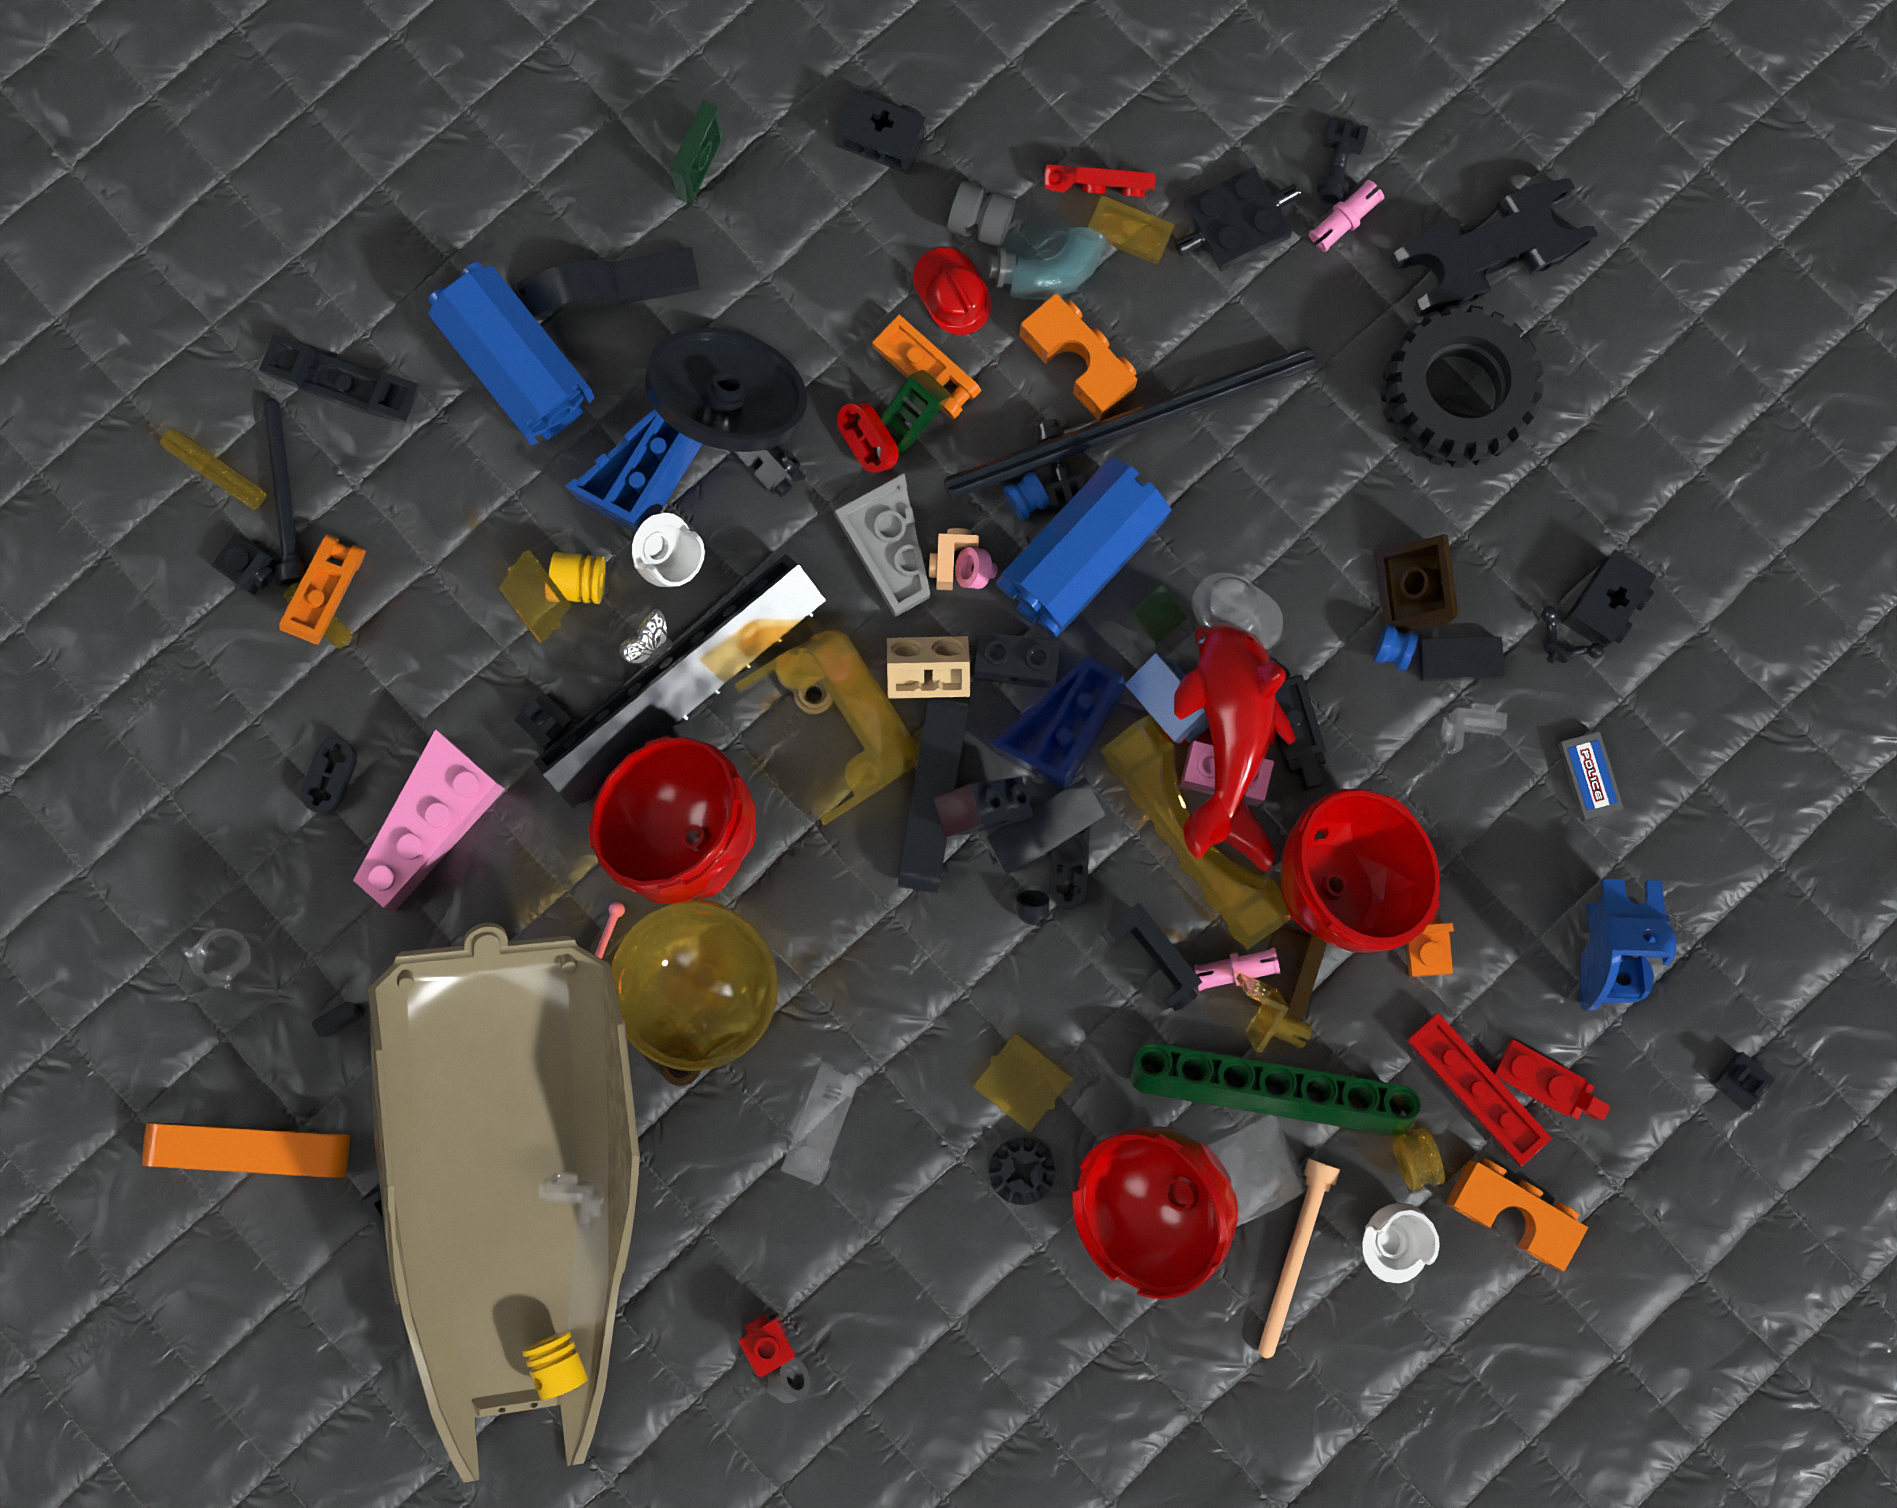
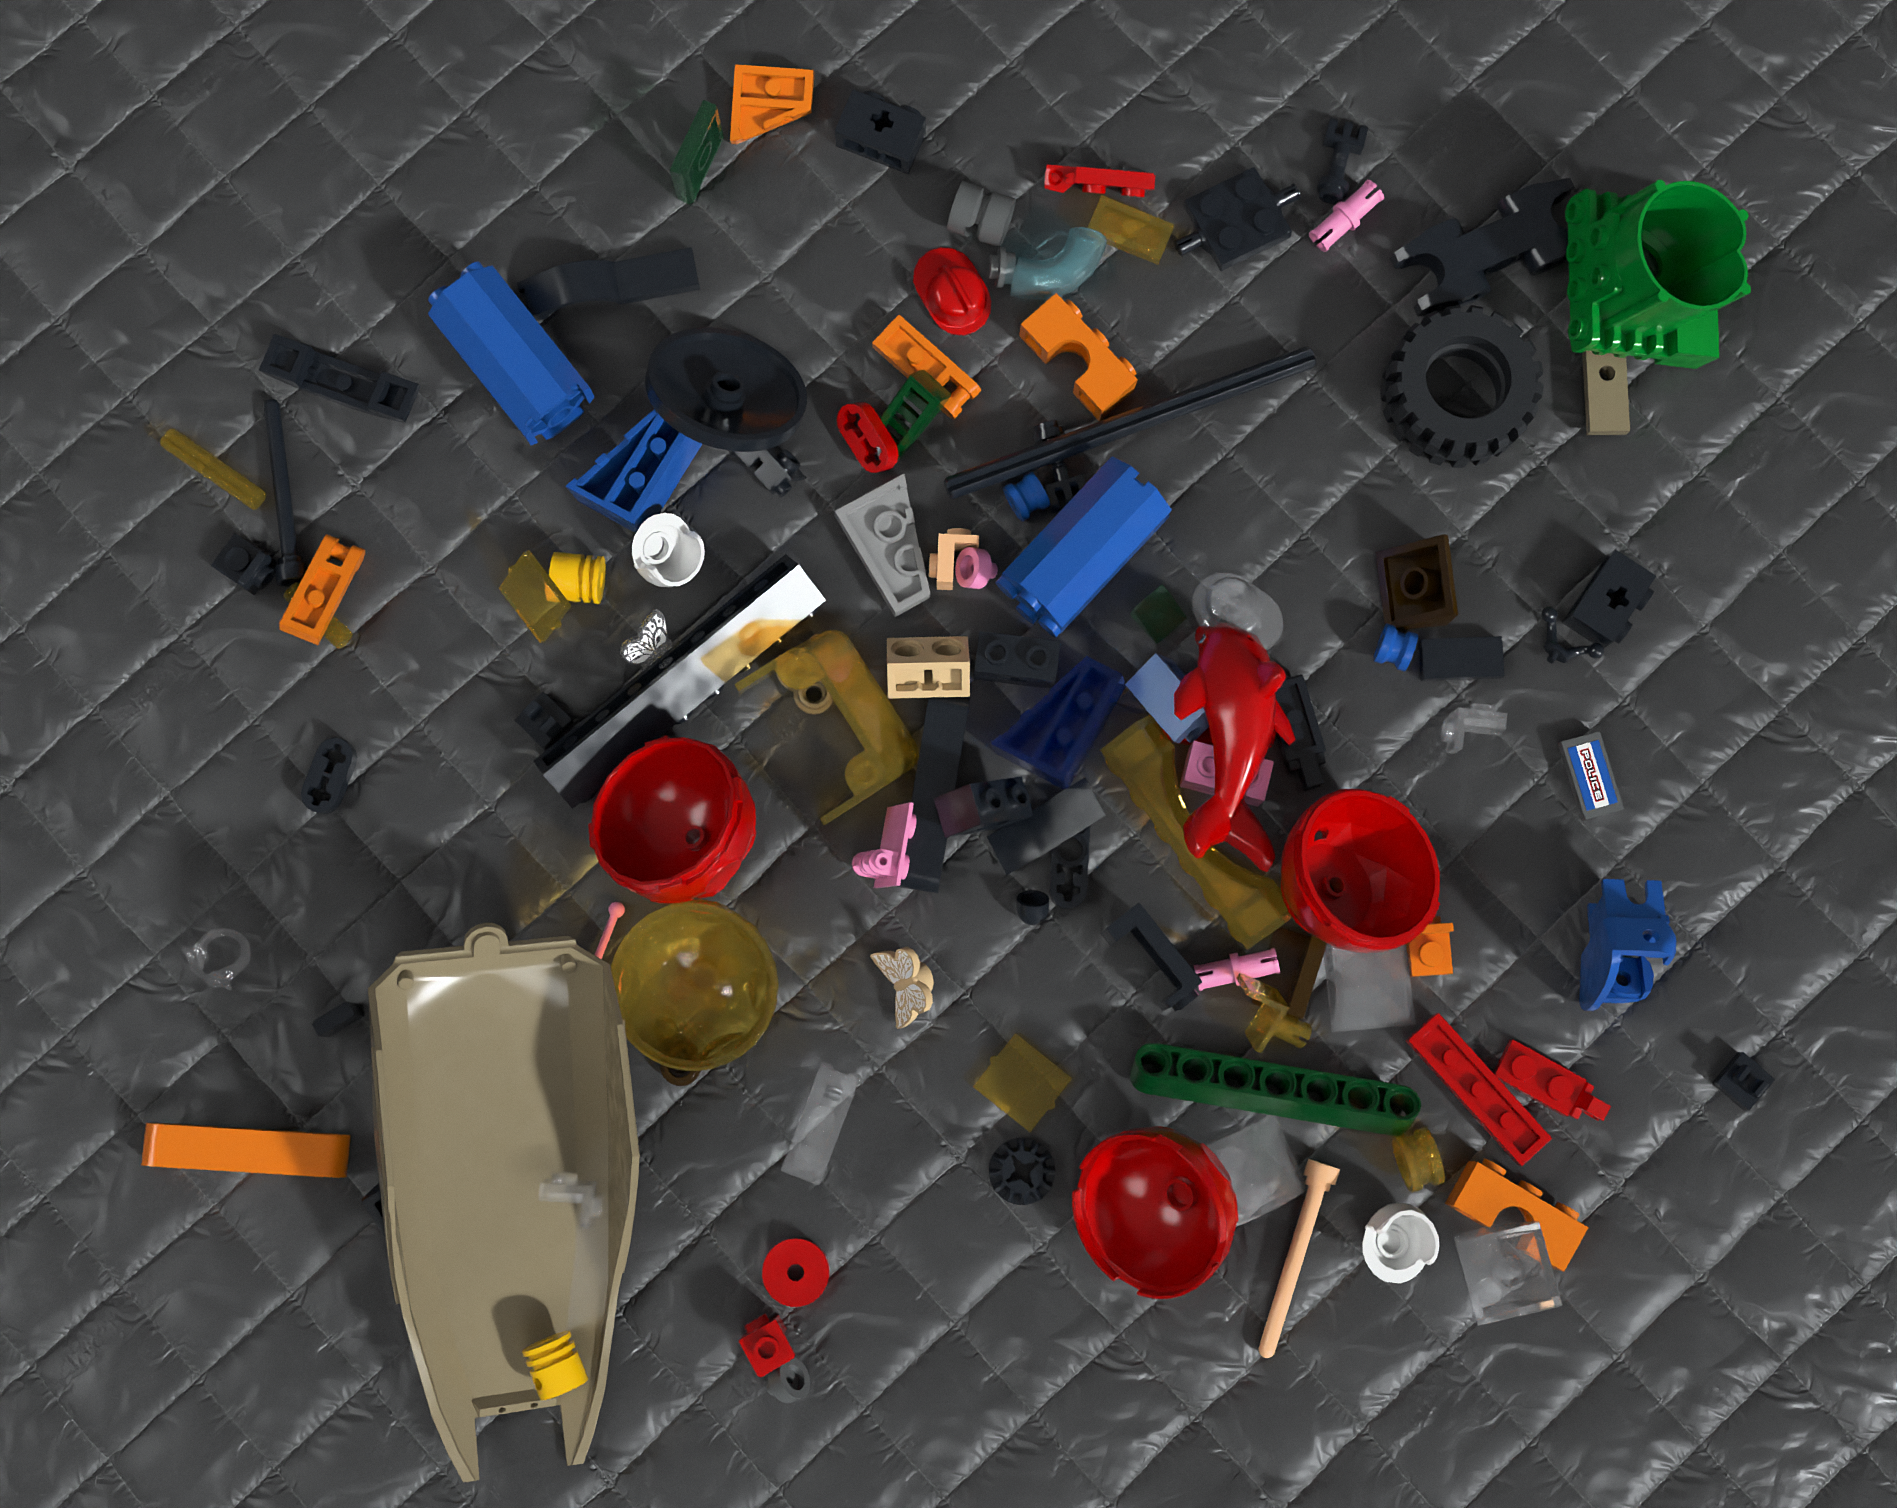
bright pink wedge [353,729,505,911] -> none
none -> orange wing [730,64,814,144]
none -> red piece [762,1237,830,1307]
none -> bright pink hinge [852,802,916,888]
none -> tan animal [870,947,934,1029]
none -> clear slope [1324,944,1416,1032]
none -> clear slope [1453,1221,1562,1326]
none -> green hose [1565,179,1751,369]
none -> dark tan tile [1582,351,1630,435]

